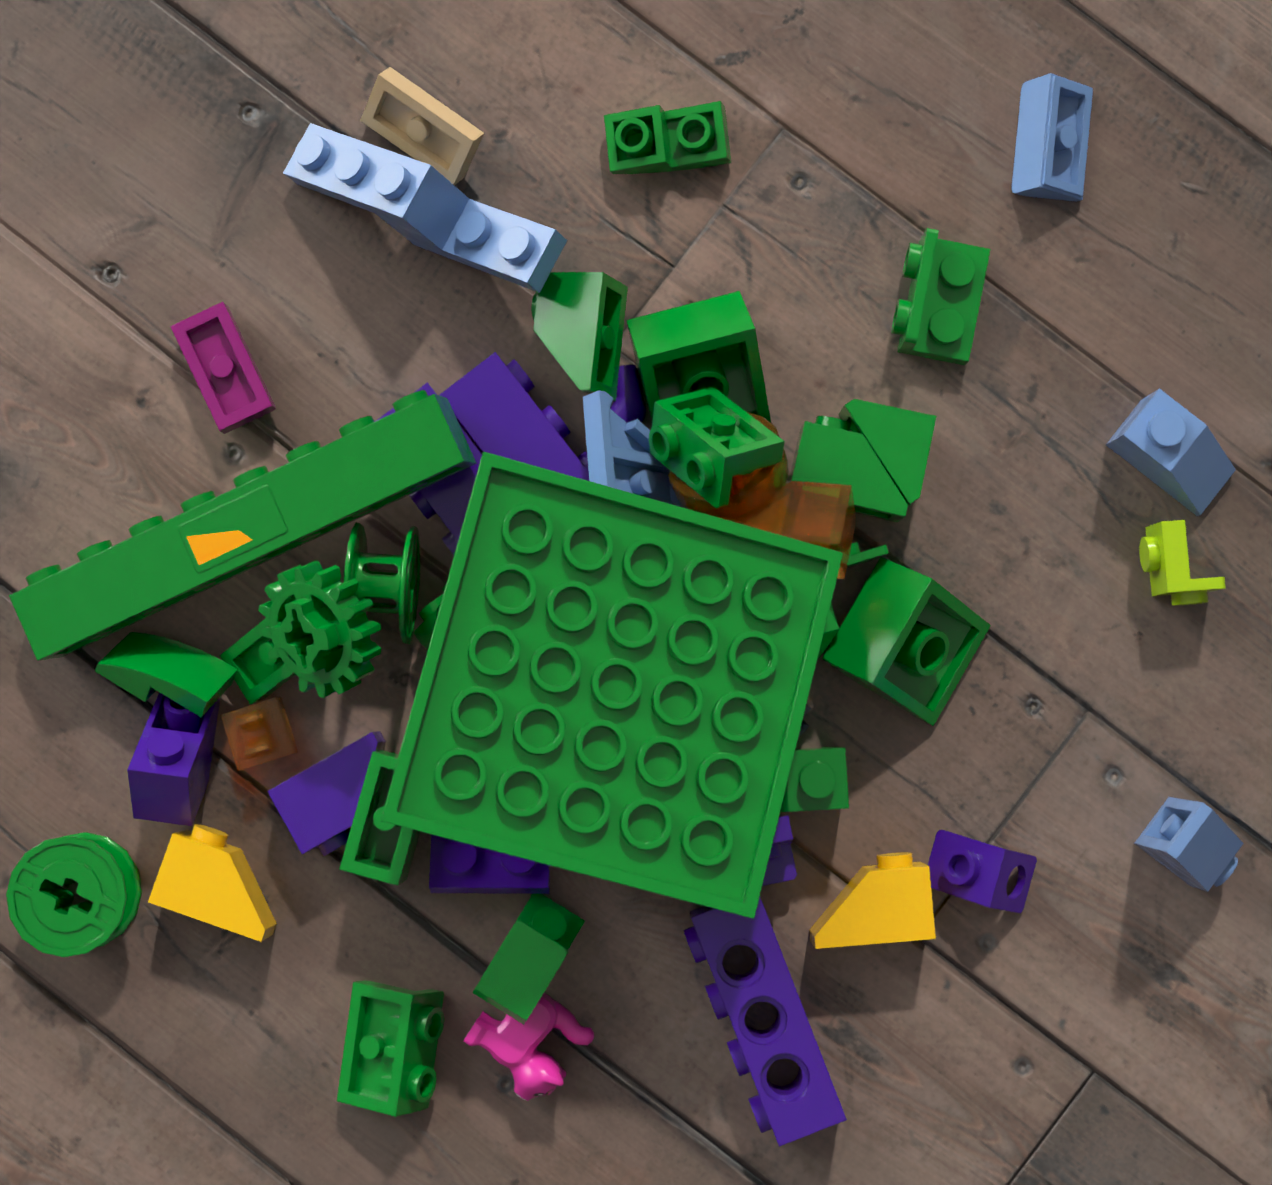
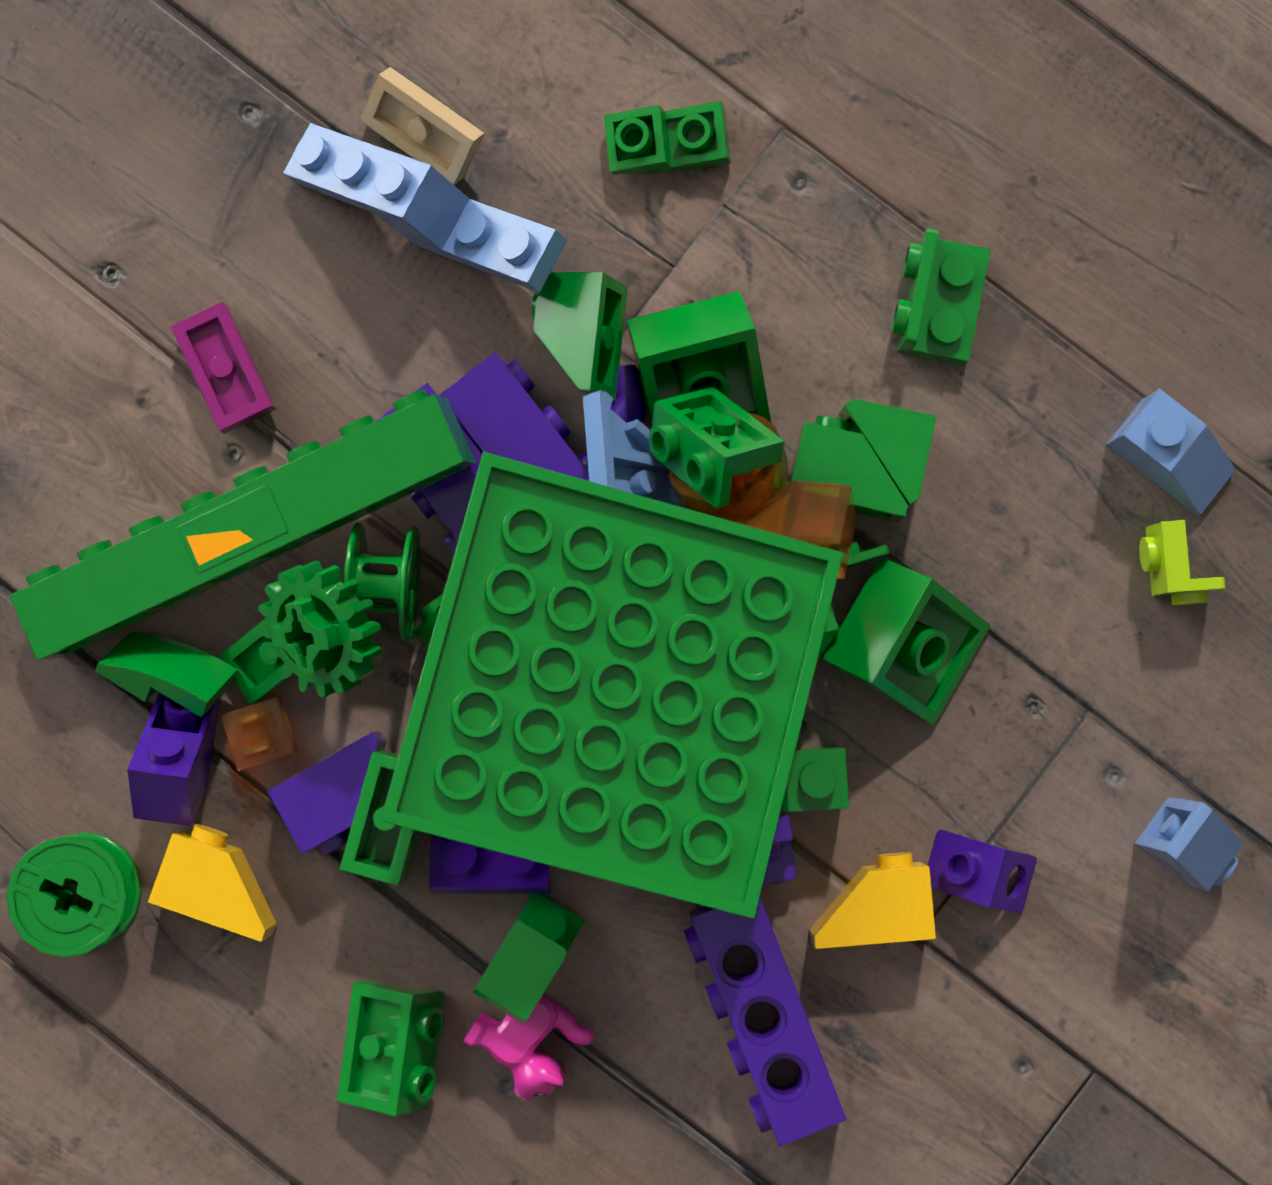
medium blue slope [1012,73,1093,202] -> none

